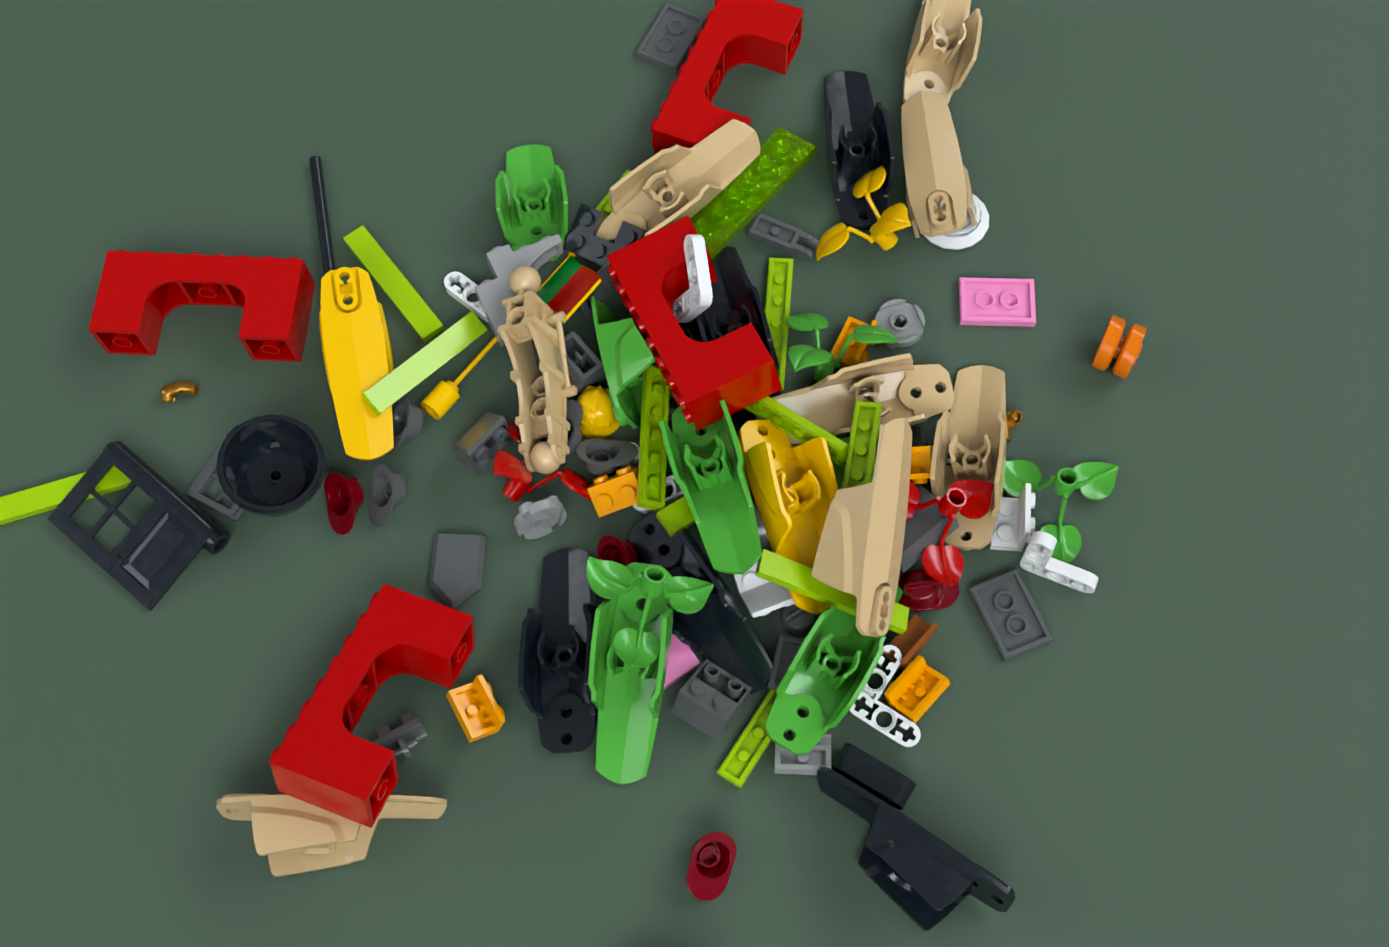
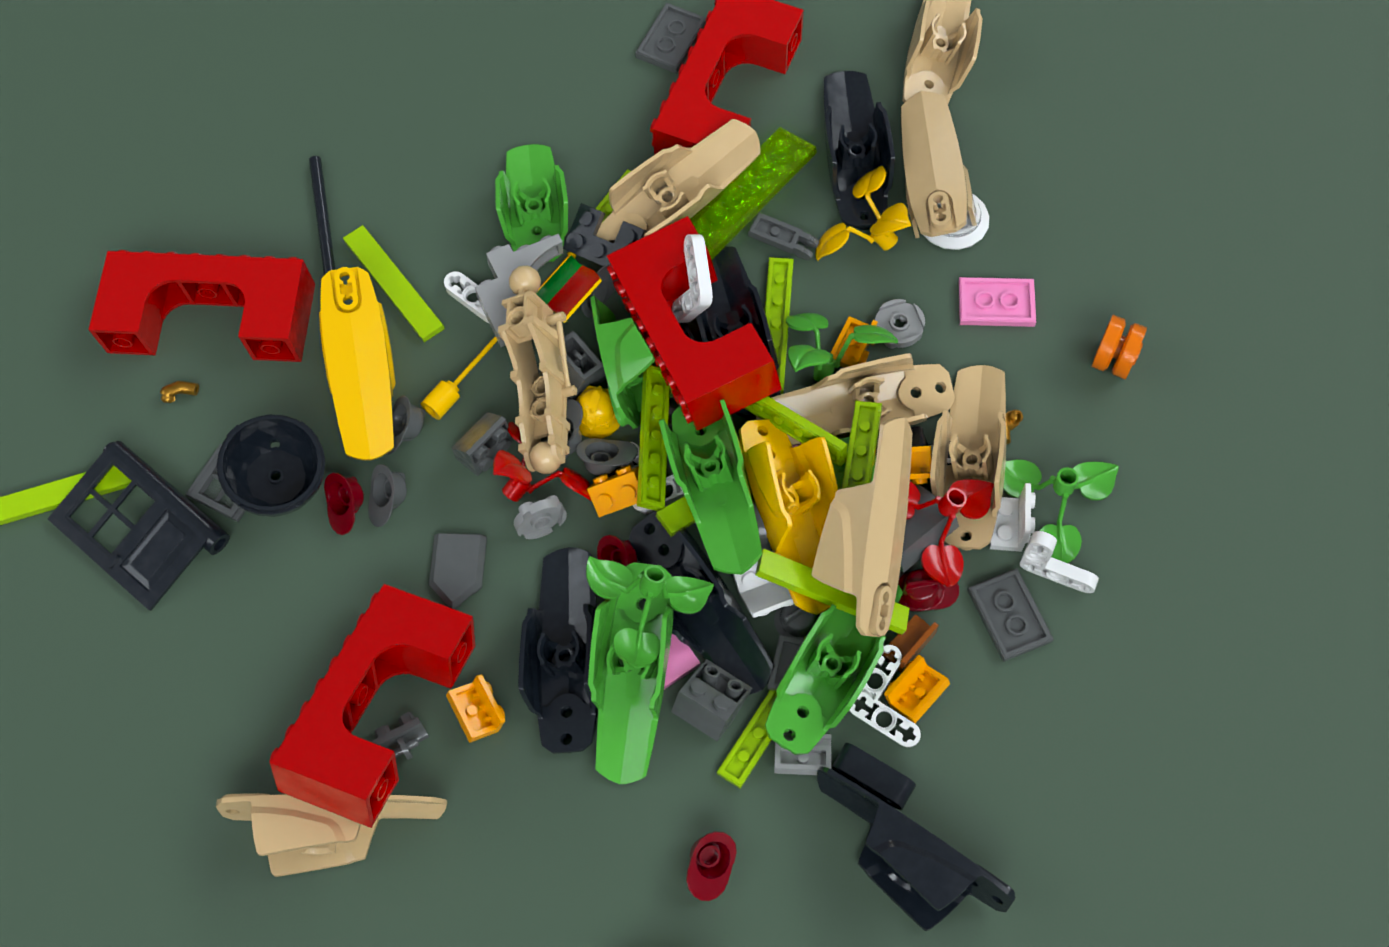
tile [361,311,488,416] -> none

